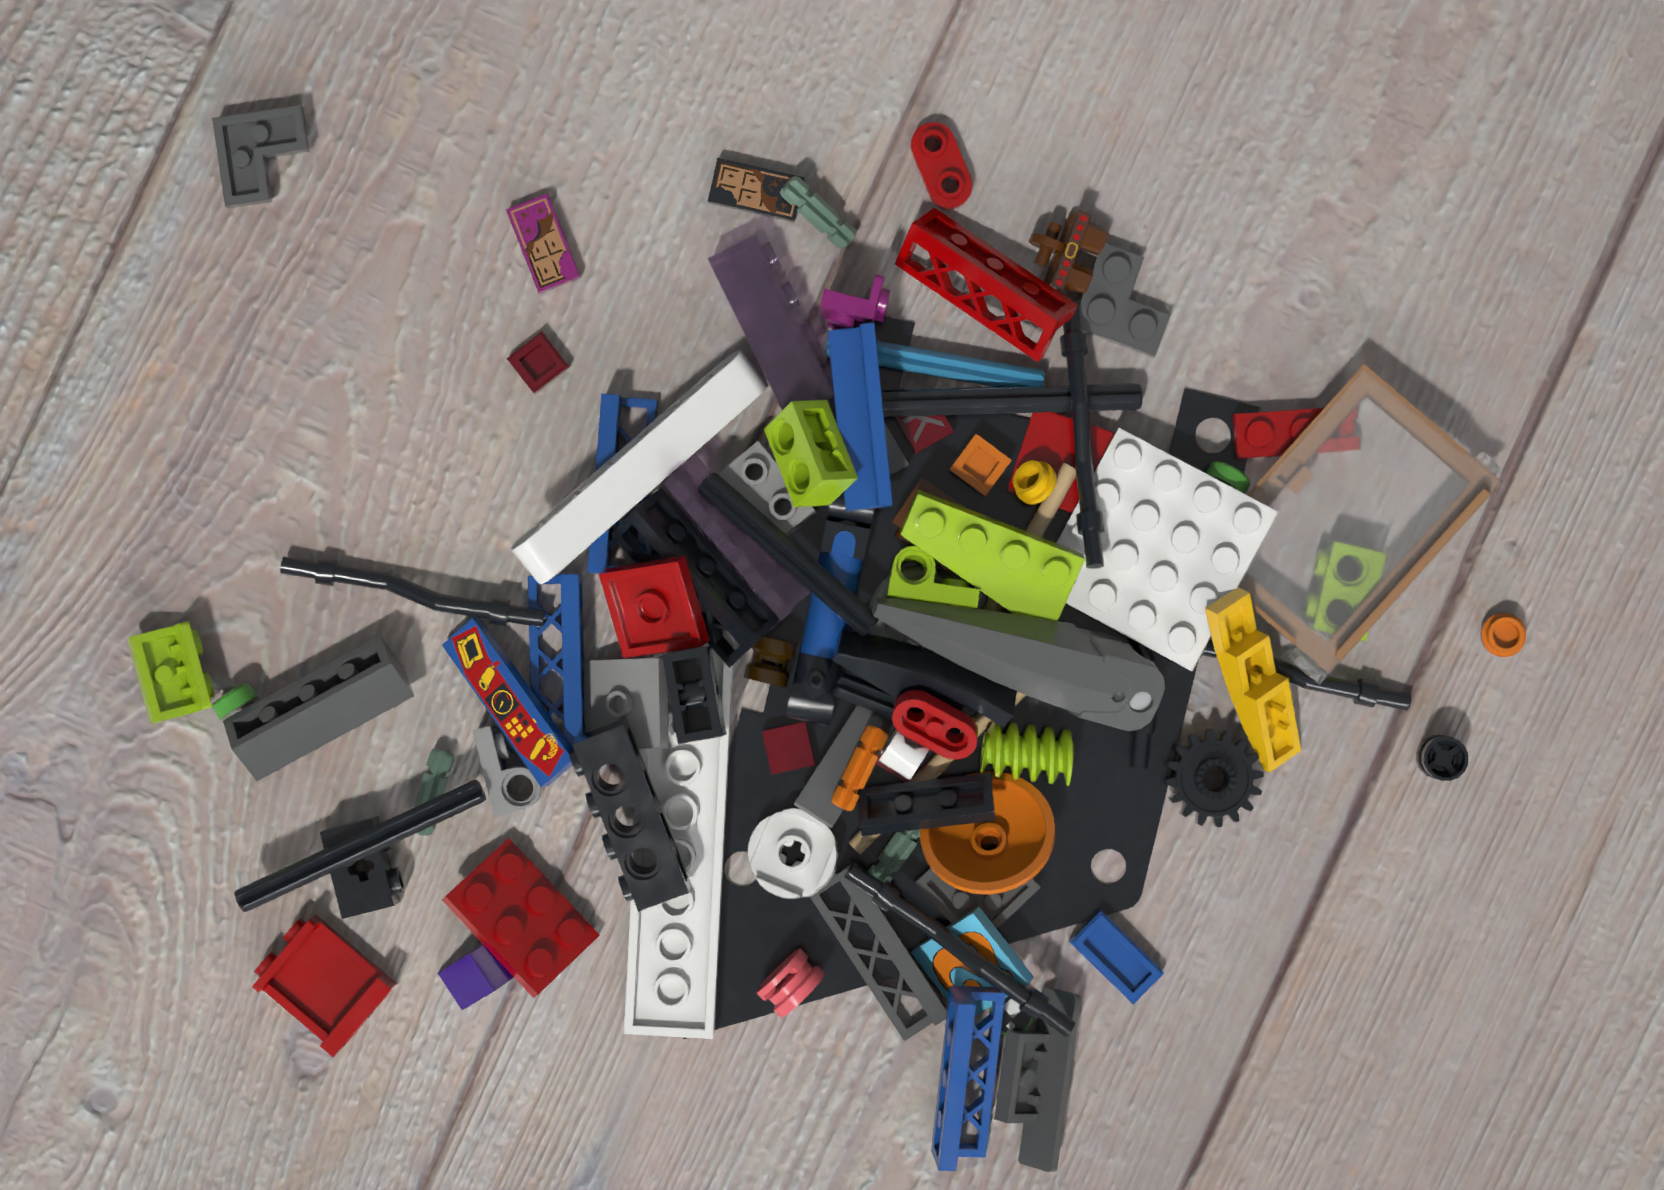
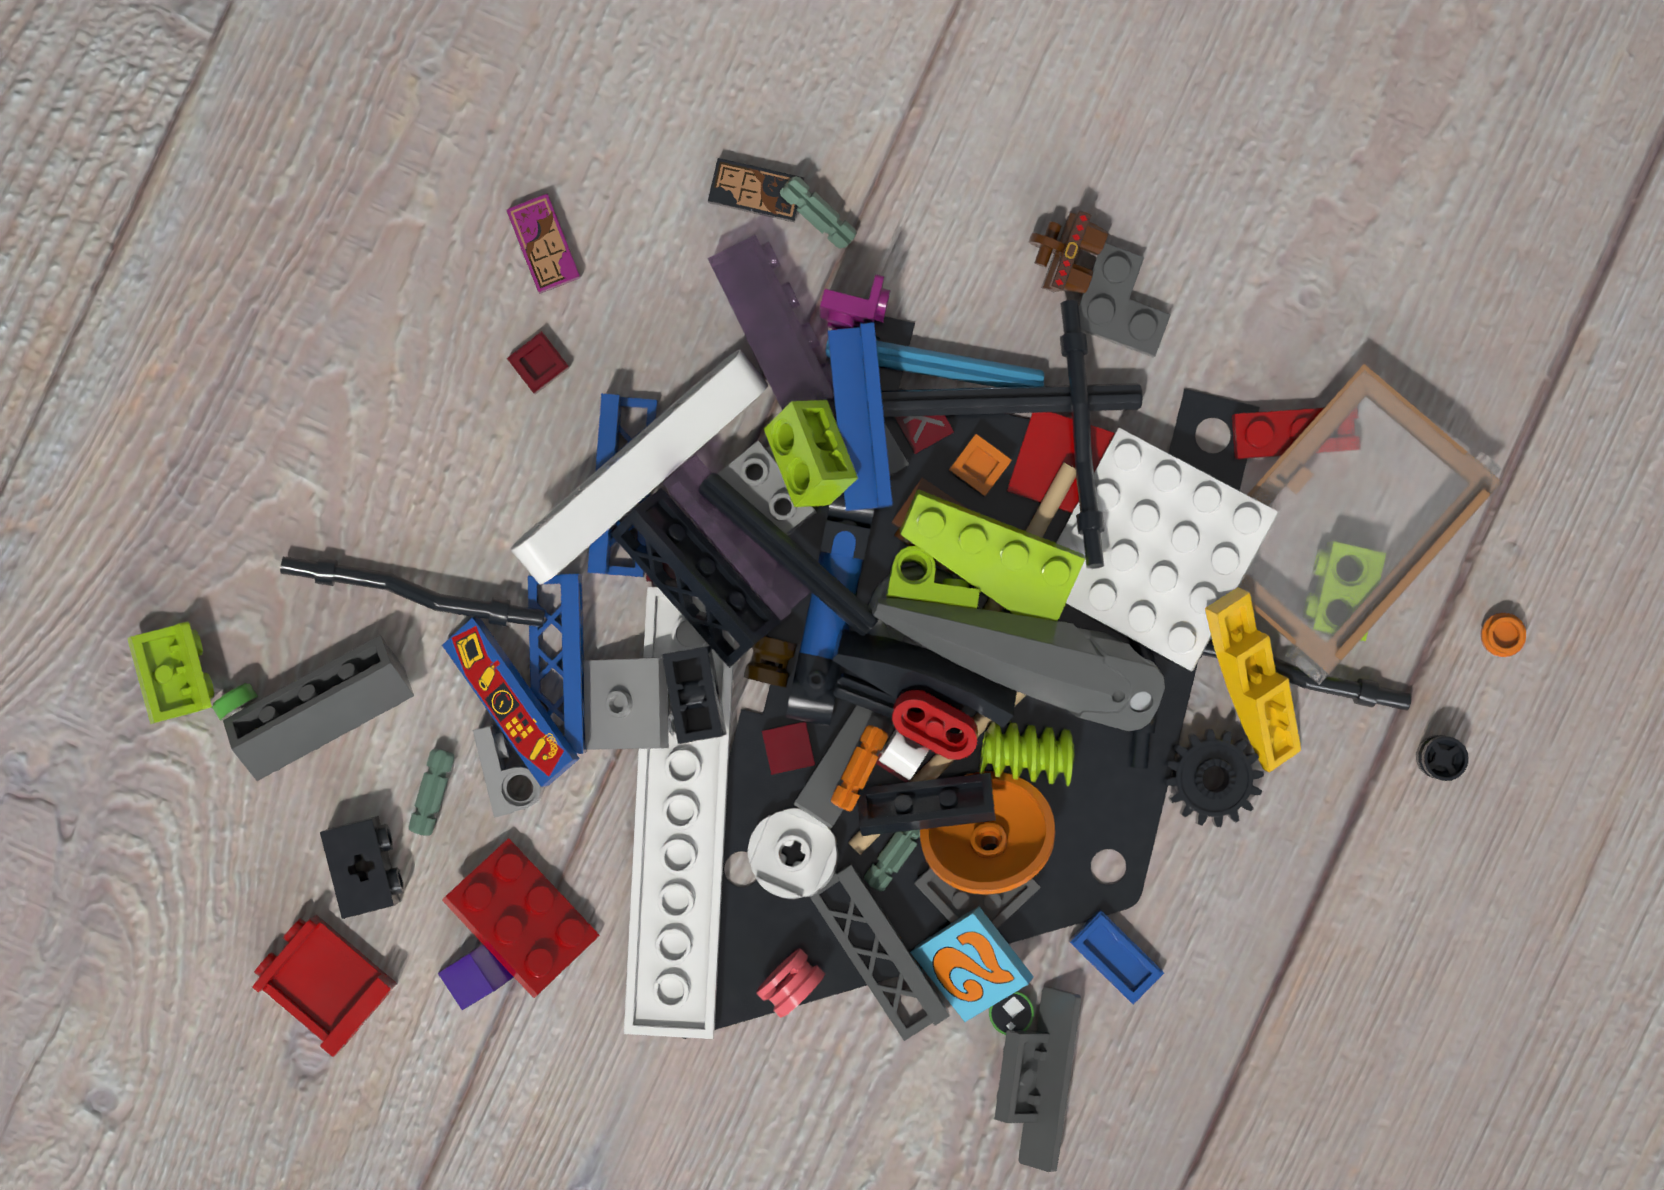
dark grey plate [212,105,310,209] -> none
black axle [234,780,486,912] -> none
black brick [569,718,691,912] -> none
red tile [599,556,709,658] -> none
black bar [844,862,1076,1037] -> none
red fence [894,208,1078,362] -> none
red plate [910,122,972,210] -> none
blue fence [931,986,1005,1171] -> none
yellow plate [1013,460,1057,505] -> none
bright green tile [1206,461,1250,494] -> none

